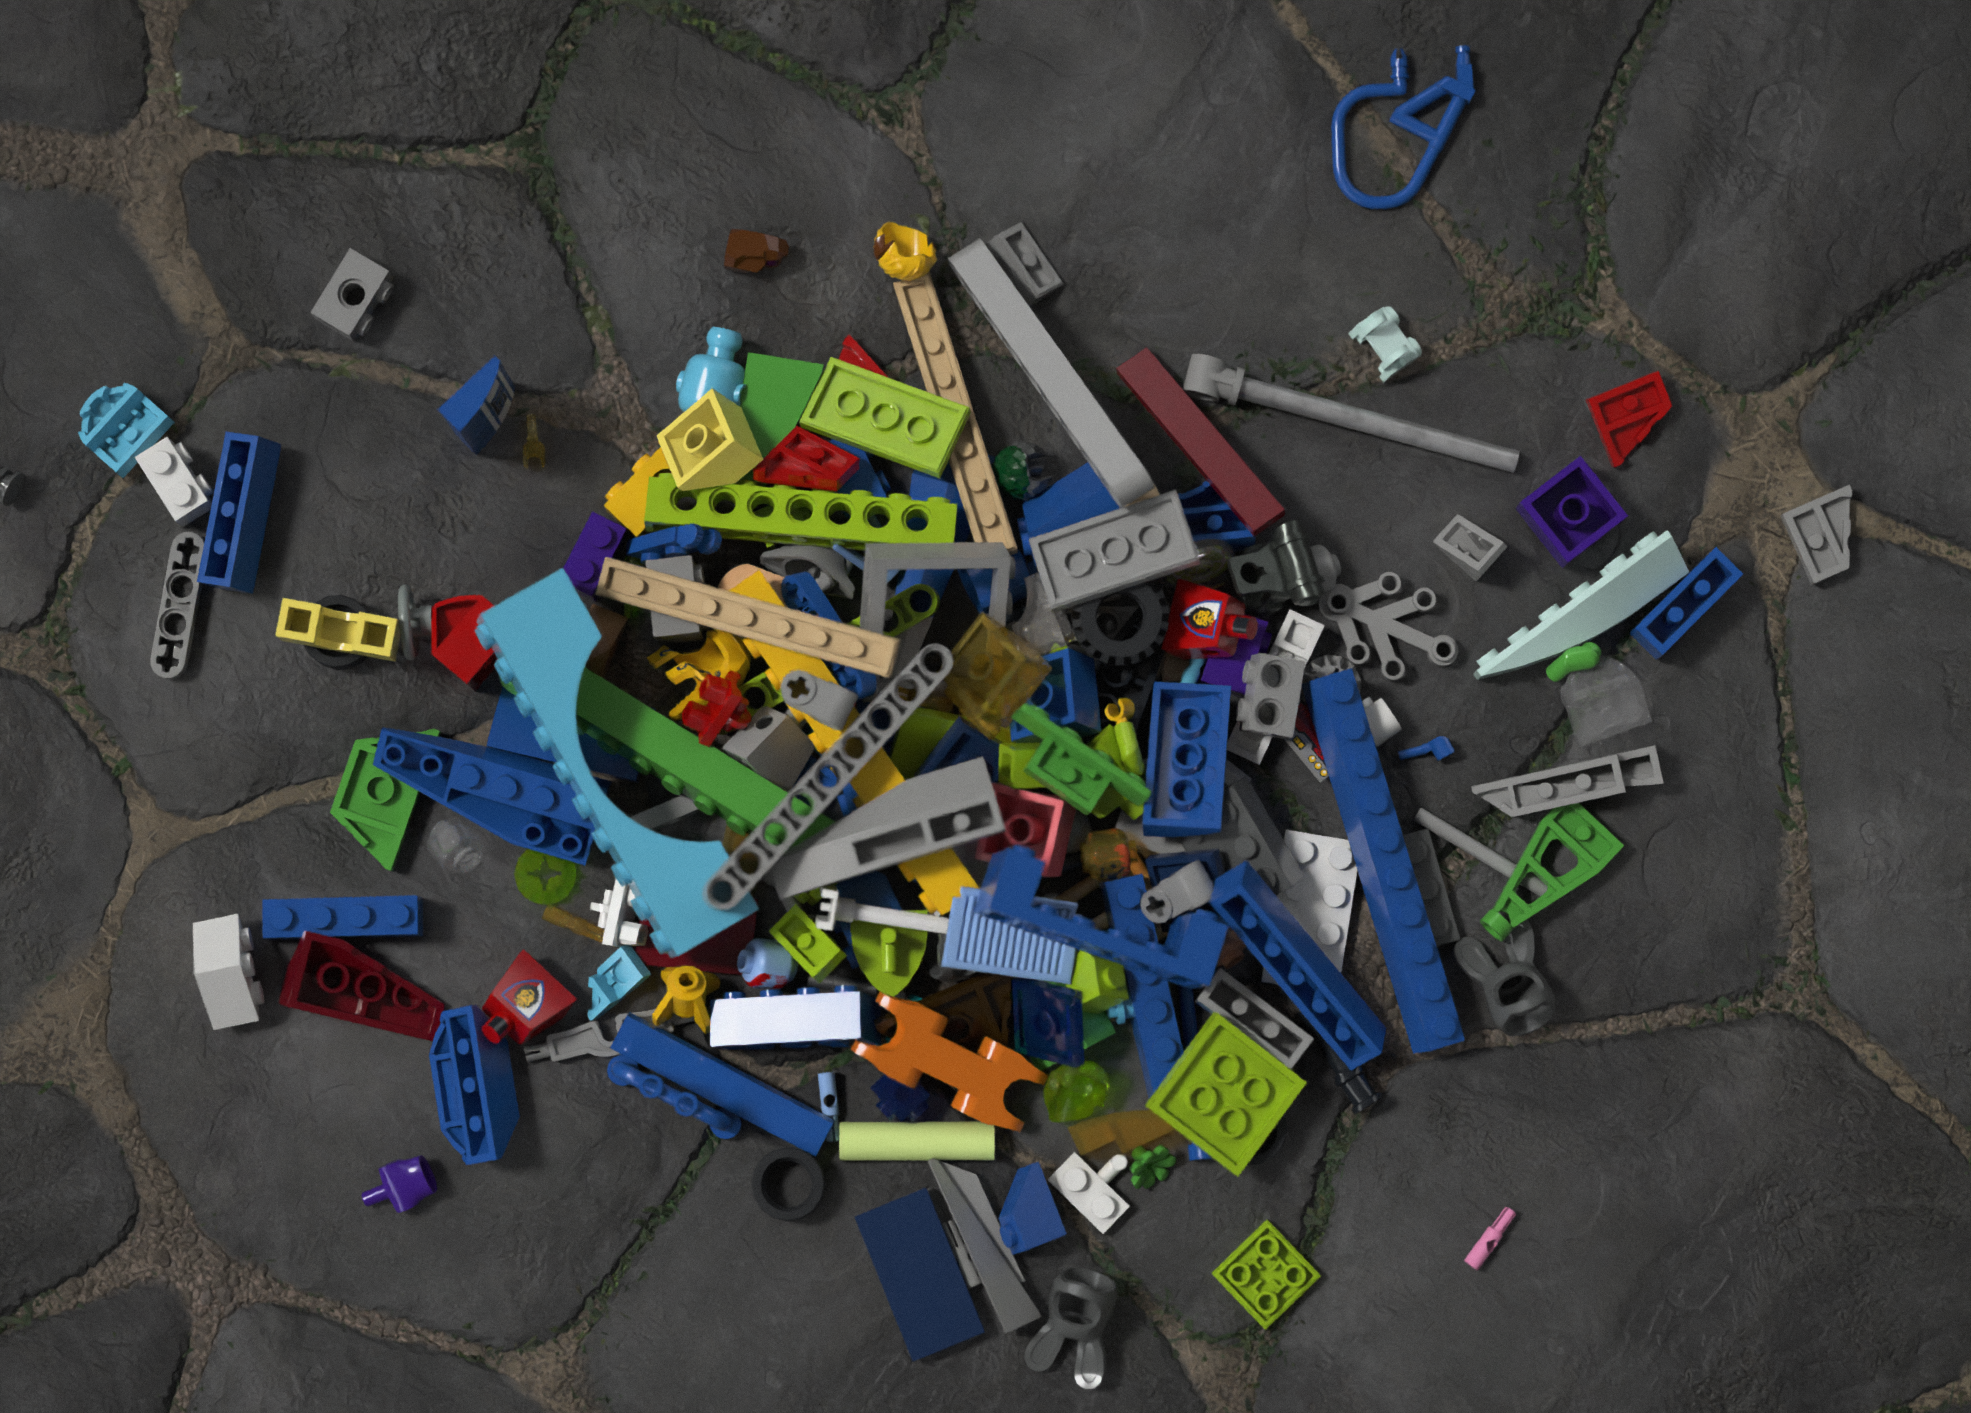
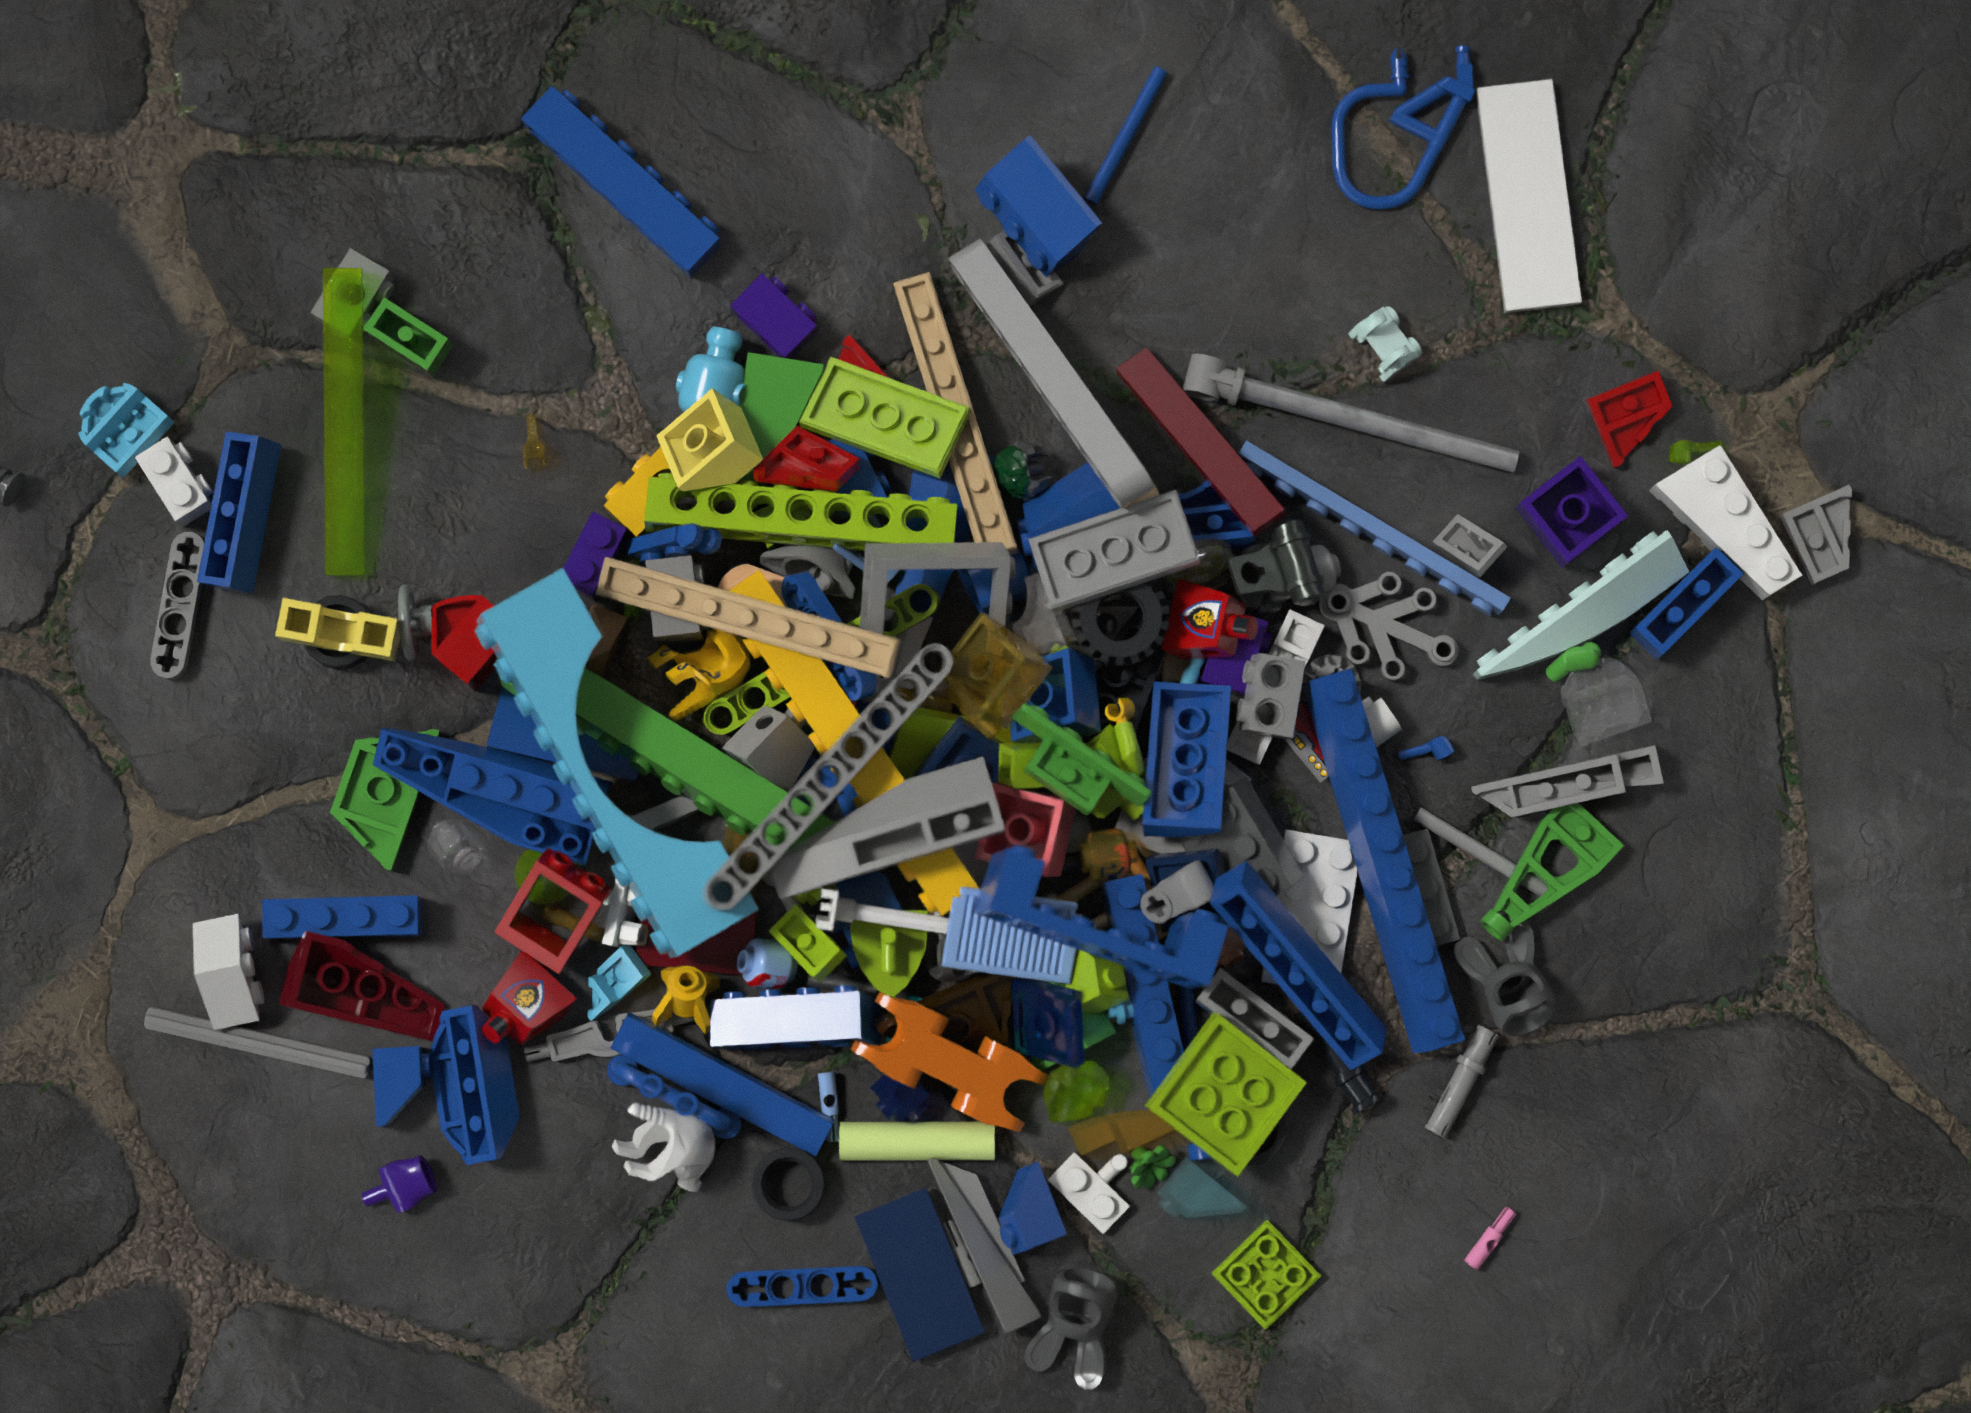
blue slope [438,356,516,455] -> none
red hips [682,670,752,747] -> none
reddish brown rock [724,229,789,274] -> none
light grey piece [781,670,858,731] -> none
yellow hair [873,222,937,281] -> none
none -> light grey axle [144,1007,371,1078]
none -> clear neon green plate [323,268,366,575]
none -> bright green brick [363,298,453,378]
none -> blue slope [372,1046,431,1127]
none -> red window [494,848,613,974]
none -> blue brick [521,86,721,278]
none -> white piece [612,1103,715,1192]
none -> blue beam [726,1266,878,1307]
none -> dark purple brick [730,273,818,359]
none -> blue slope [974,135,1102,277]
none -> blue bar [1084,66,1168,205]
none -> clear light blue slope [1156,1157,1247,1219]
none -> medium blue plate [1238,441,1510,616]
none -> light grey pin [1424,1025,1500,1139]
none -> white tile [1476,79,1582,313]
none -> white wedge [1649,445,1802,600]
none -> clear neon green hand [1669,440,1723,464]

